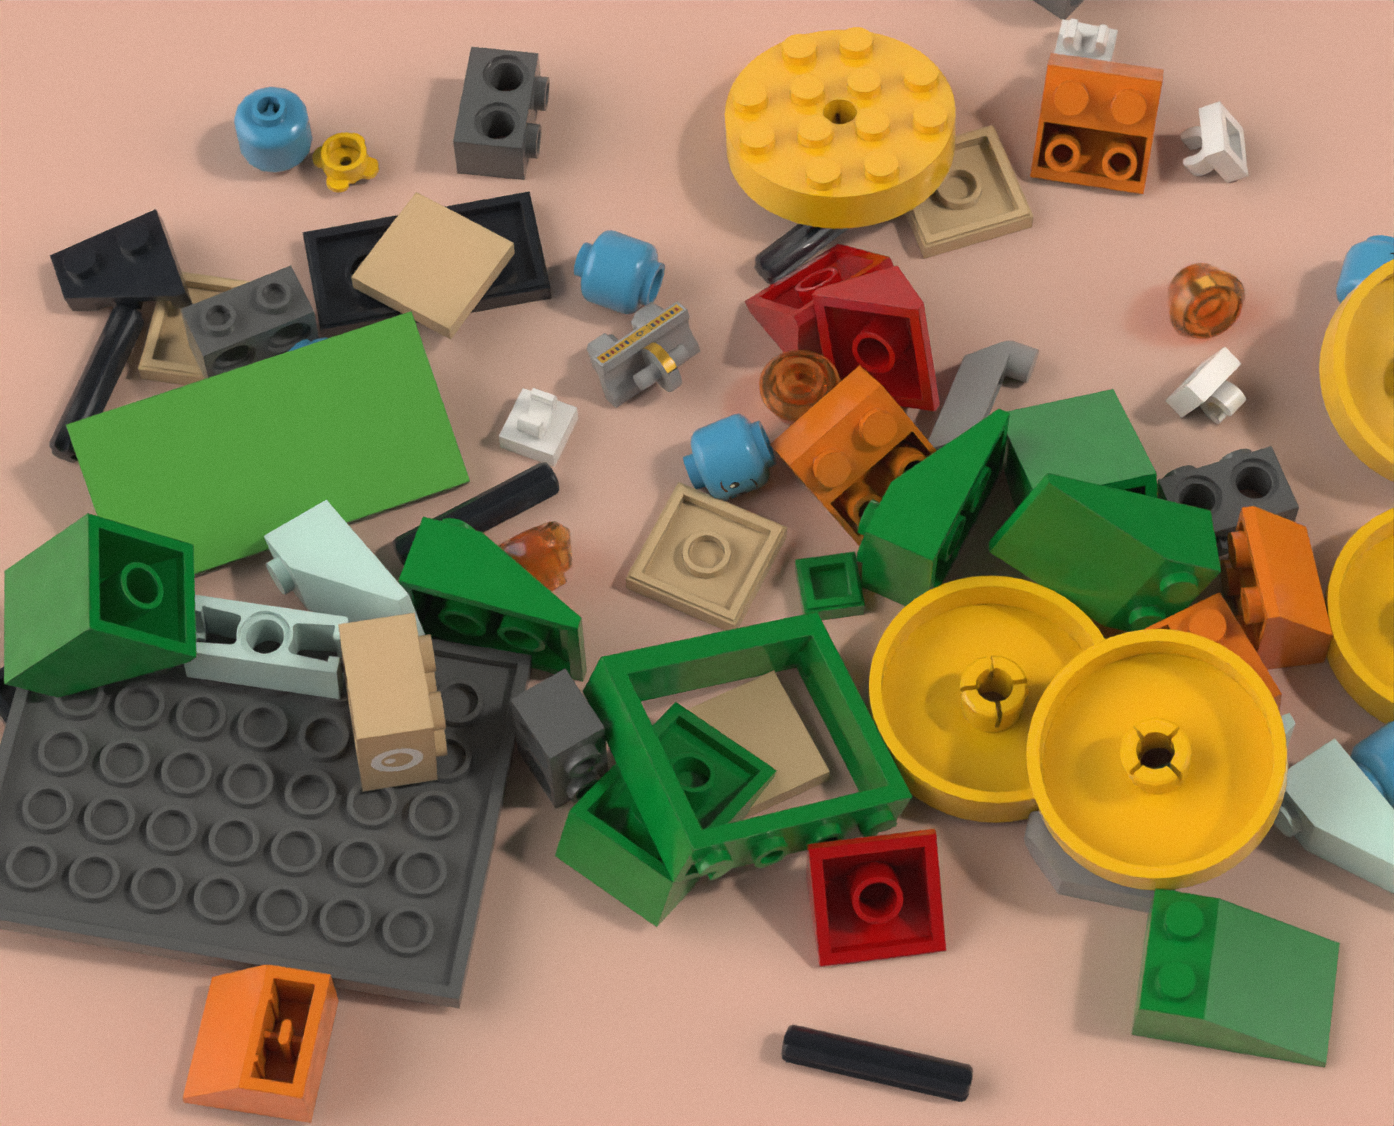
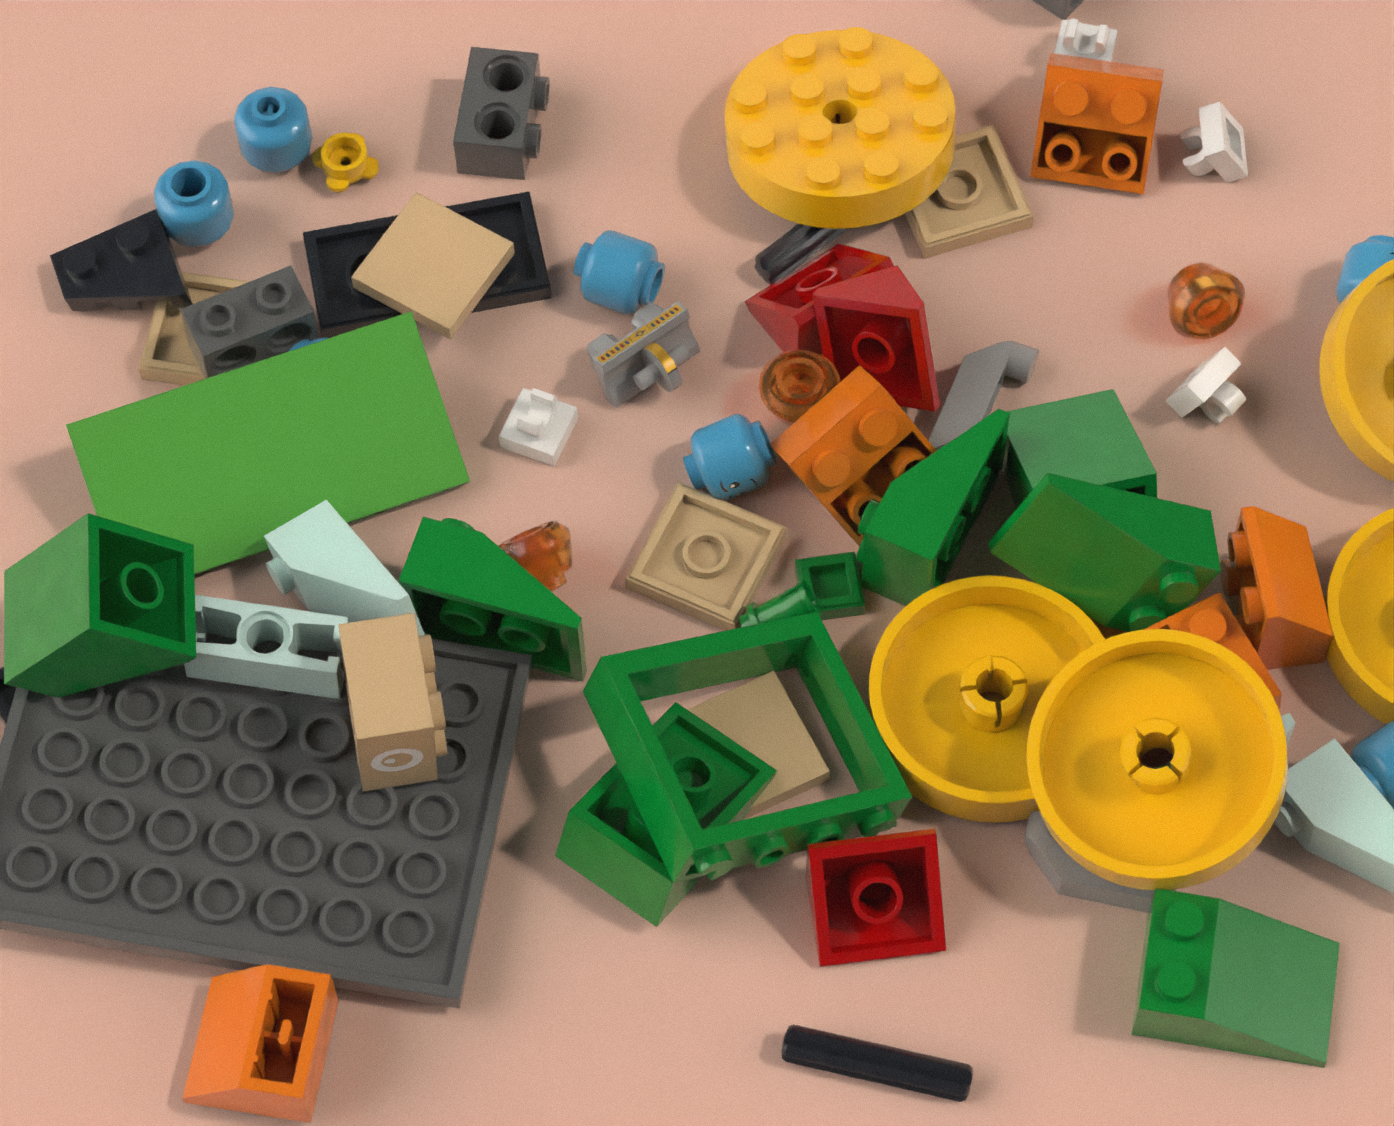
black axle [49,304,144,463] -> none
black axle [393,462,560,566] -> none
dark grey brick [510,669,608,809] -> none
dark grey brick [1157,446,1299,556] -> none
none -> dark azure head [154,160,234,247]
none -> green pin [739,580,822,627]

